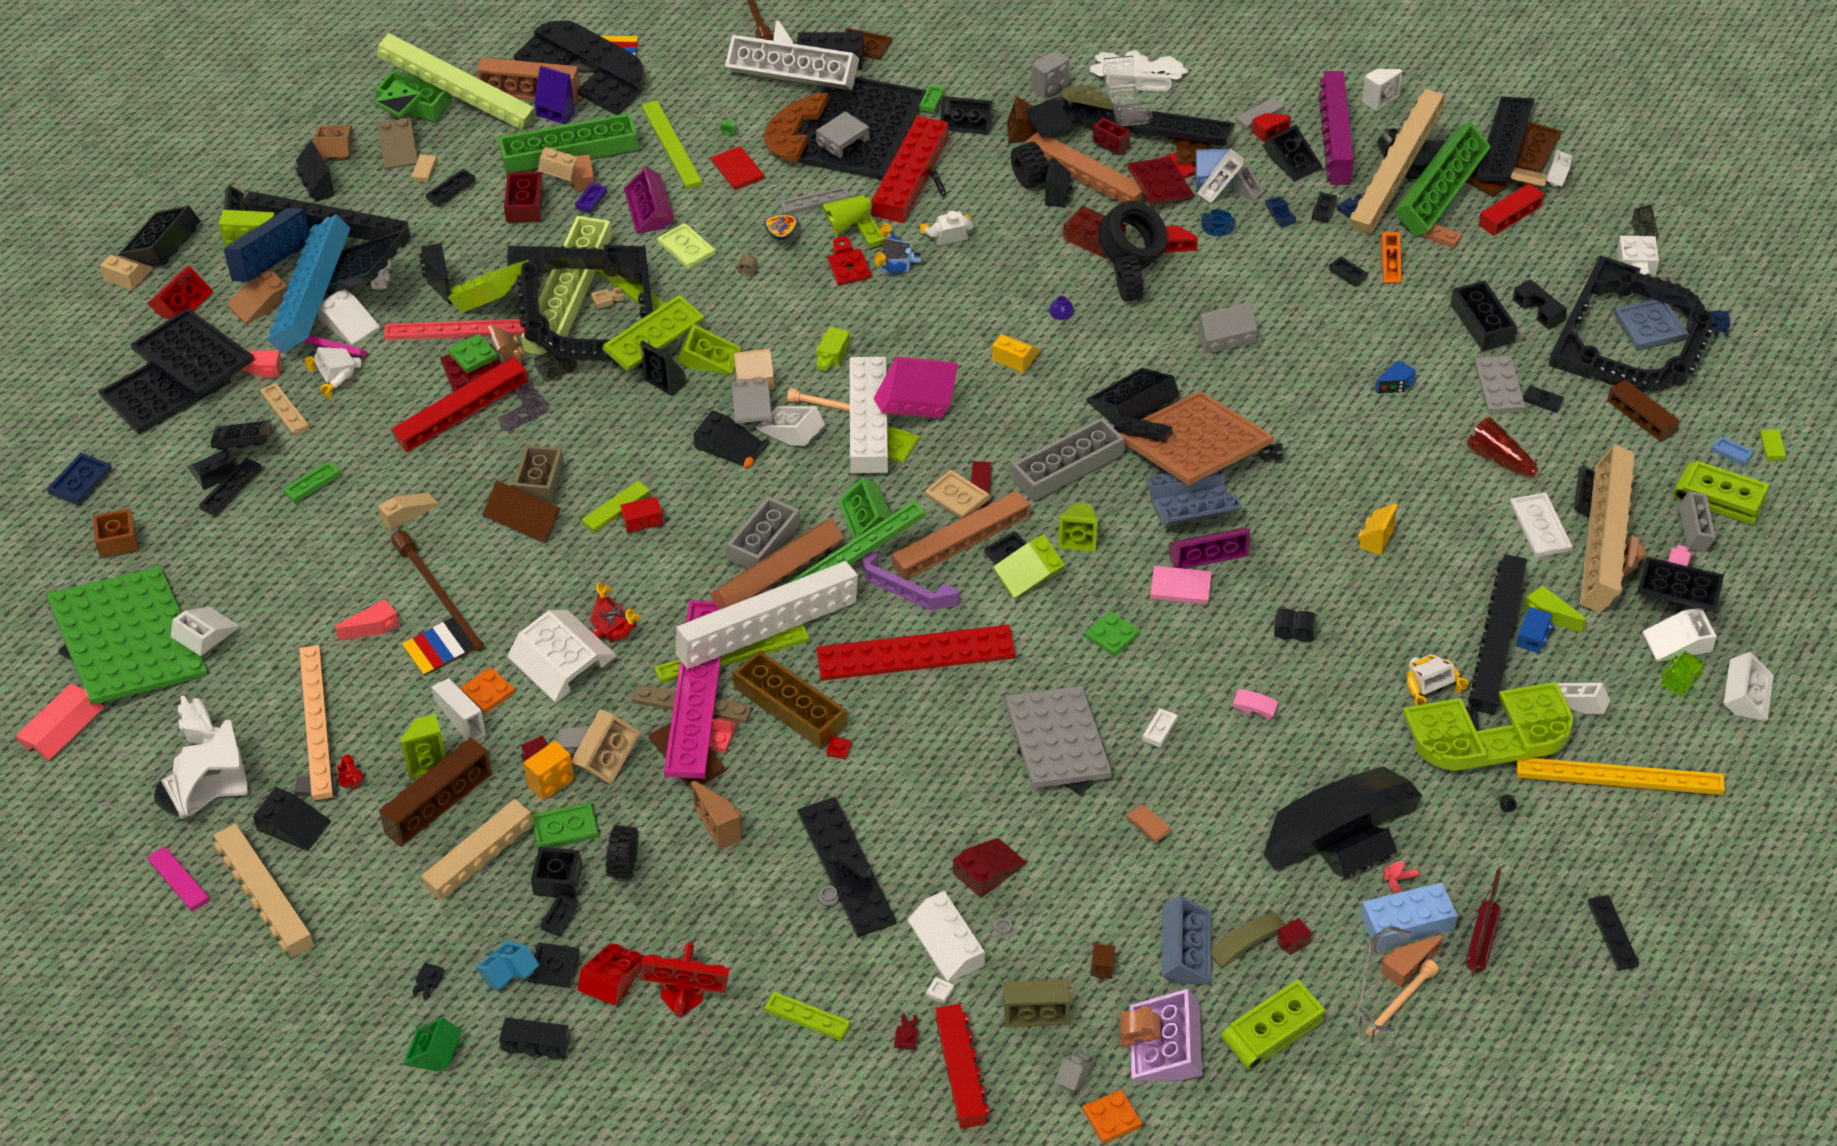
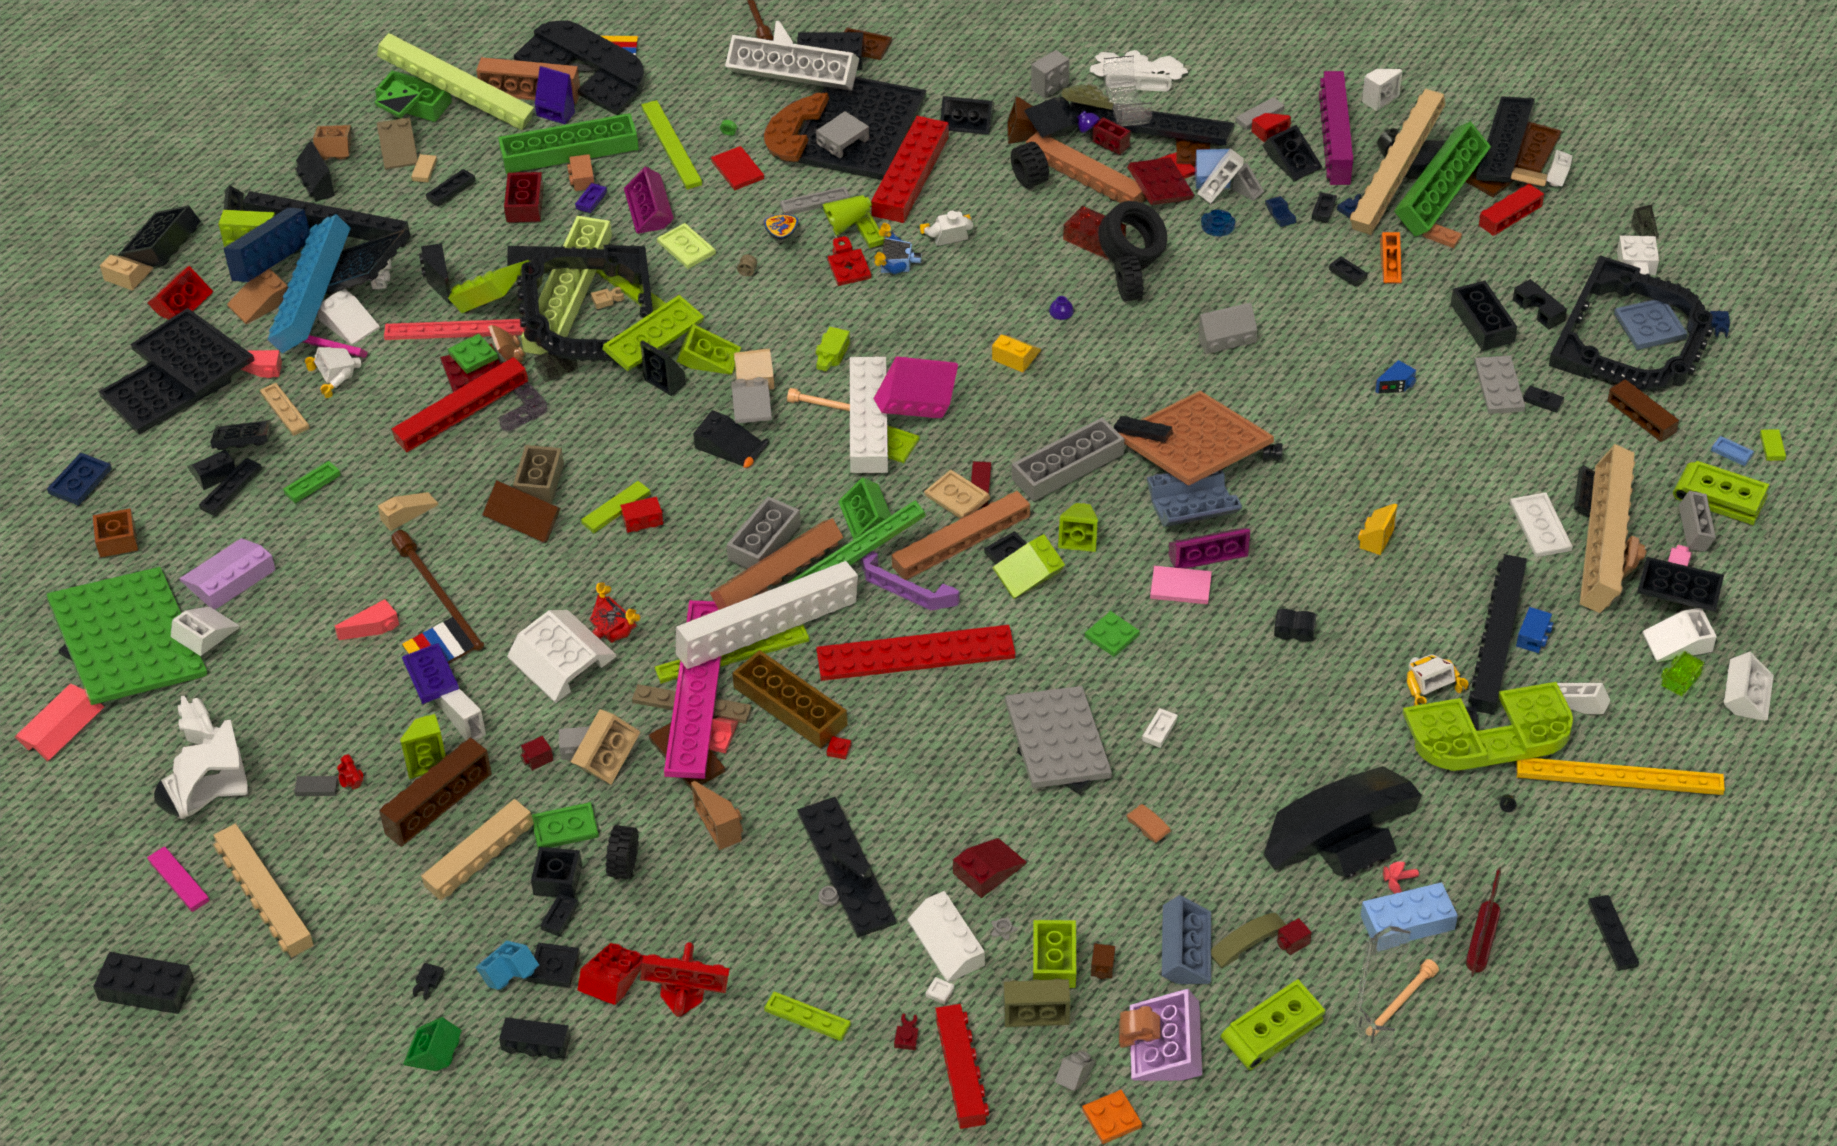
black slope [253,787,331,851] -> none
light nougat plate [300,645,333,801] -> none
orange plate [459,667,516,714] -> none
light orange brick [523,741,574,801] -> none
tan brick [538,147,577,181] -> none
white slope [756,406,825,446] -> none
bright green plate [919,85,945,113] -> none
black piece [930,168,946,196] -> none
black slope [1045,158,1074,208] -> none
black slope [1086,368,1180,425] -> none
red slope [1163,225,1198,253] -> none
bright pink slope [1232,689,1278,719] -> none
nougat slope [1381,935,1443,988] -> none
clear red cone [1467,417,1538,477] -> none
lime slope [1524,585,1586,632] -> none
none -> black brick [93,952,194,1014]
none -> lavender slope [179,538,276,610]
none -> dark purple tile [402,643,459,704]
none -> lime brick [1033,920,1076,988]
none -> dark purple brick [1077,111,1100,133]

